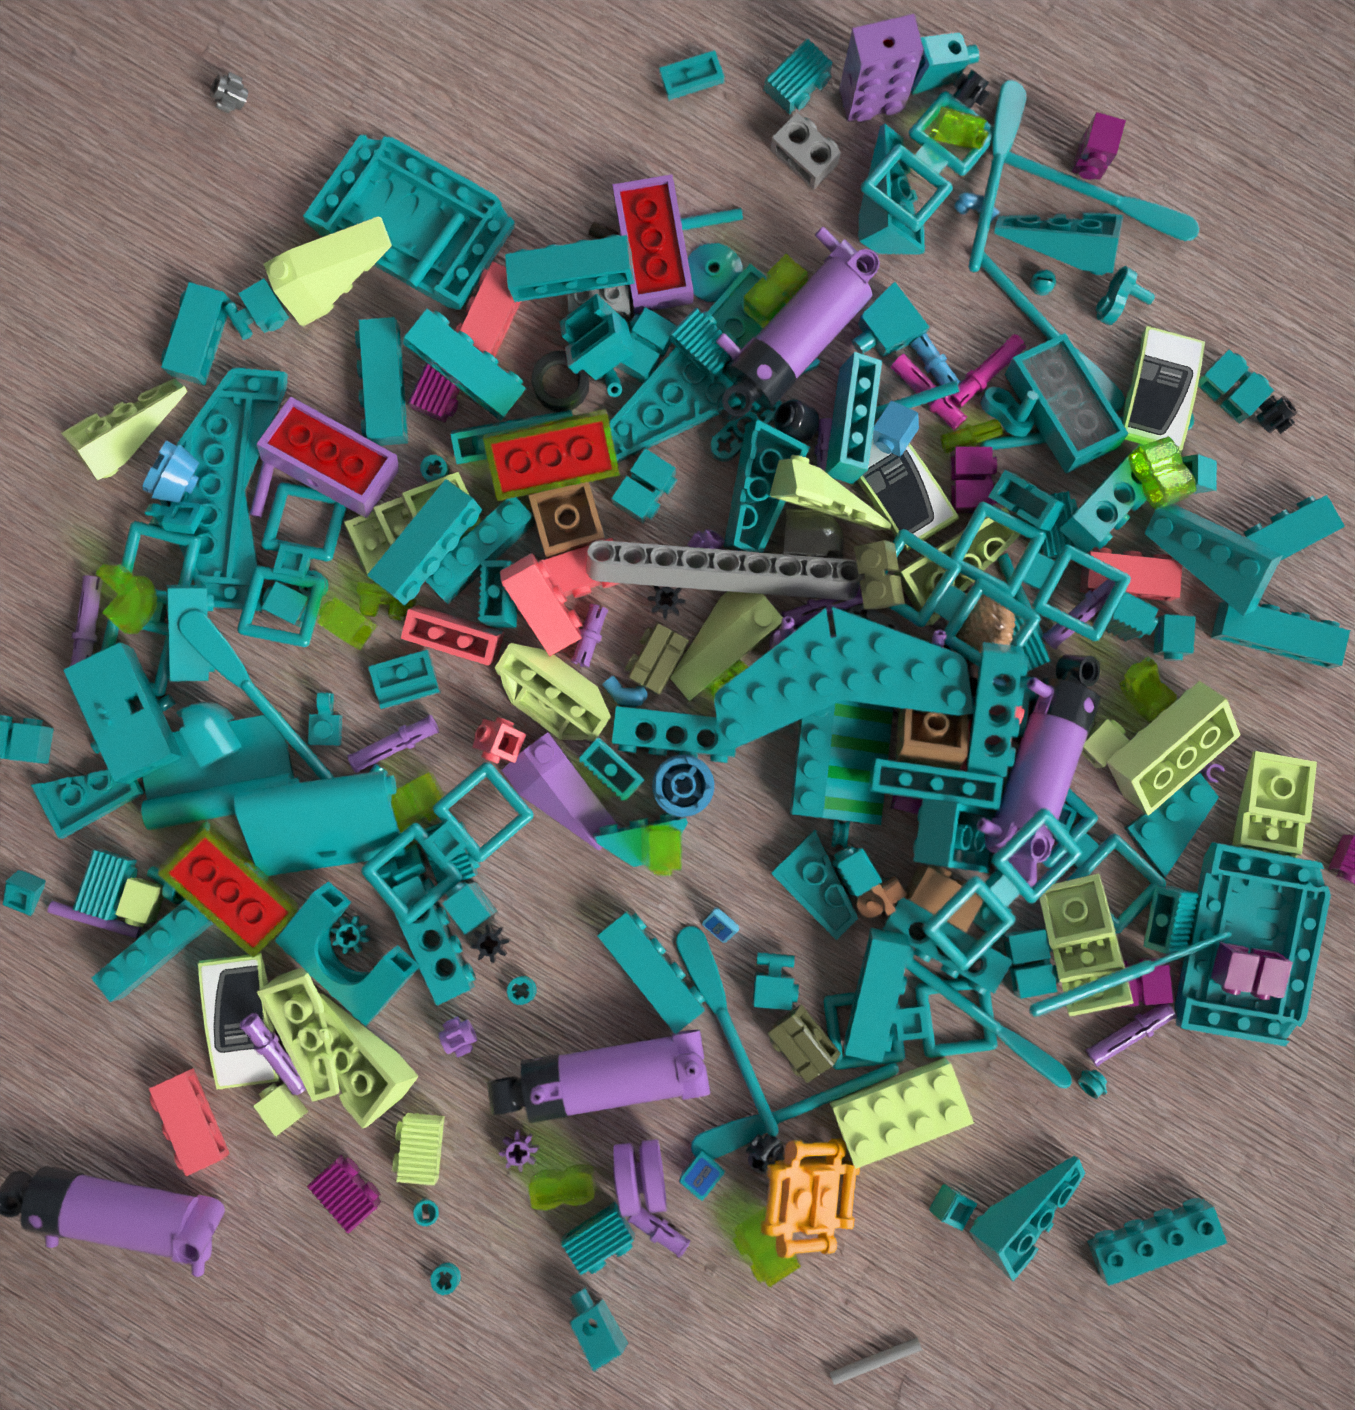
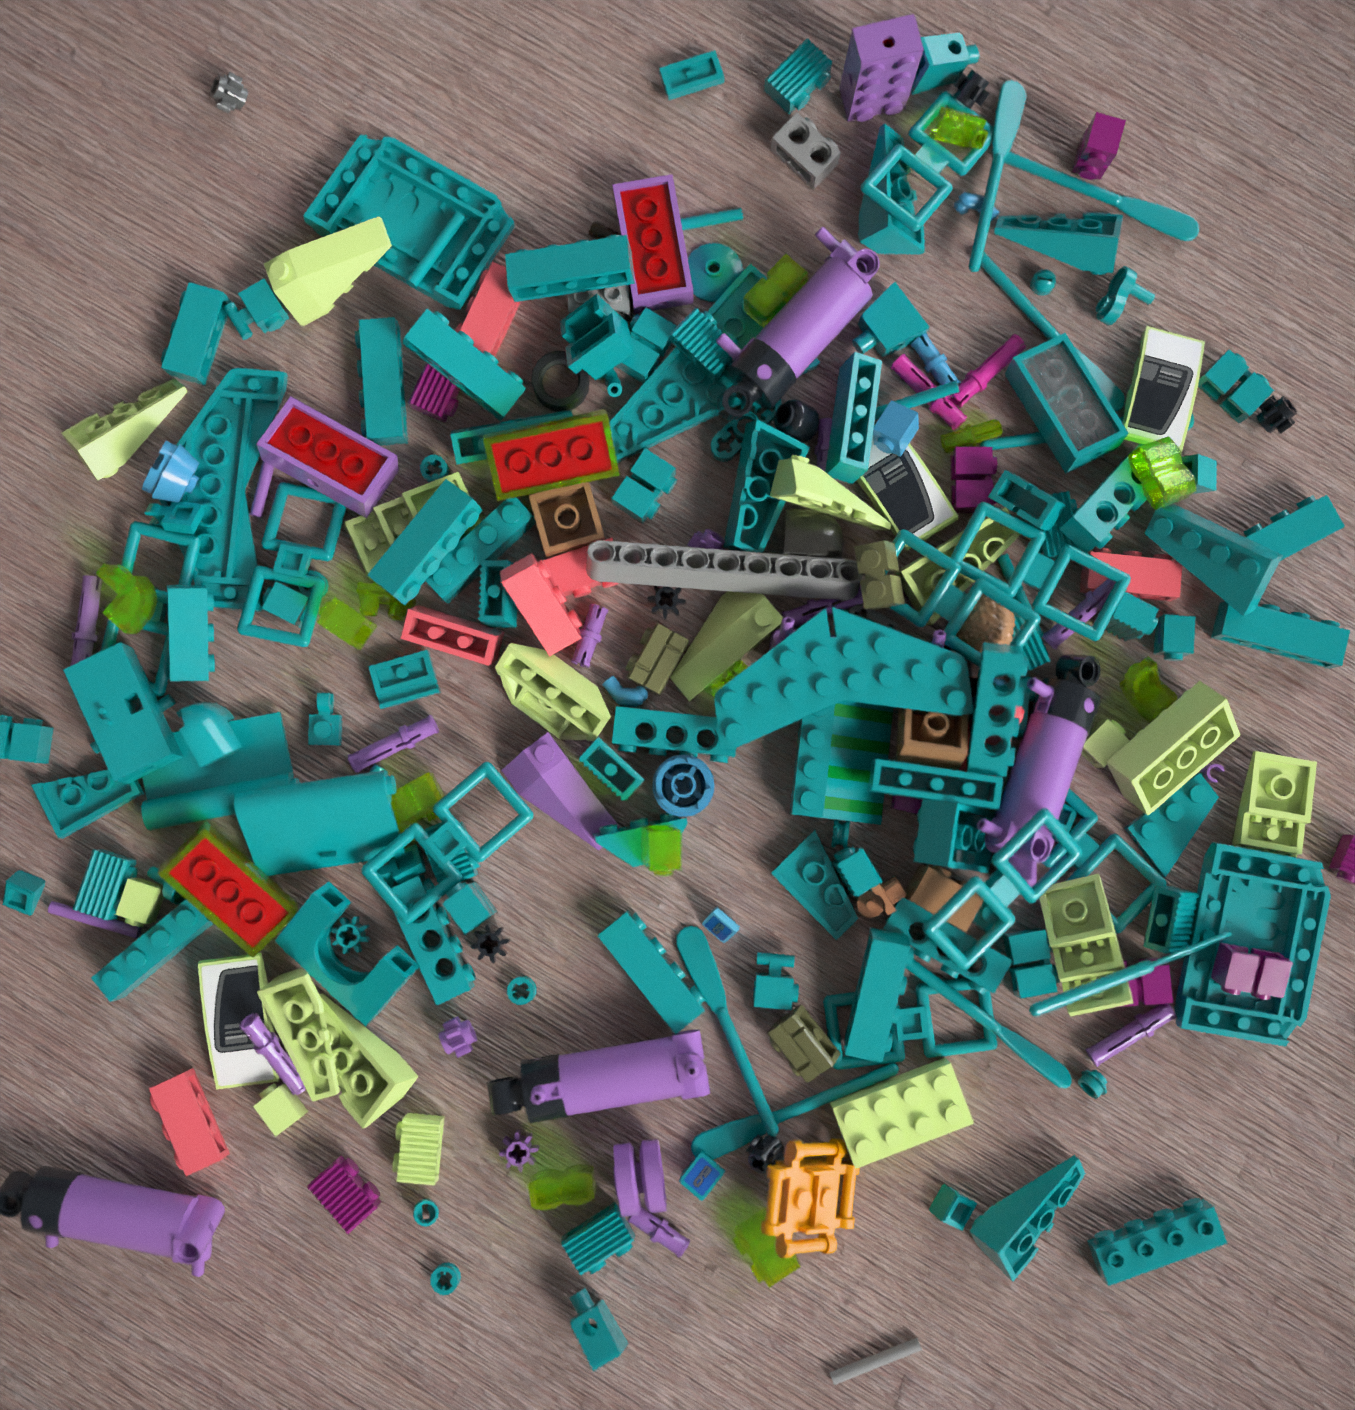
teal piece [178,610,335,780] -> none
coral brick [472,717,526,764] -> none
teal piece [980,387,1039,437] -> none

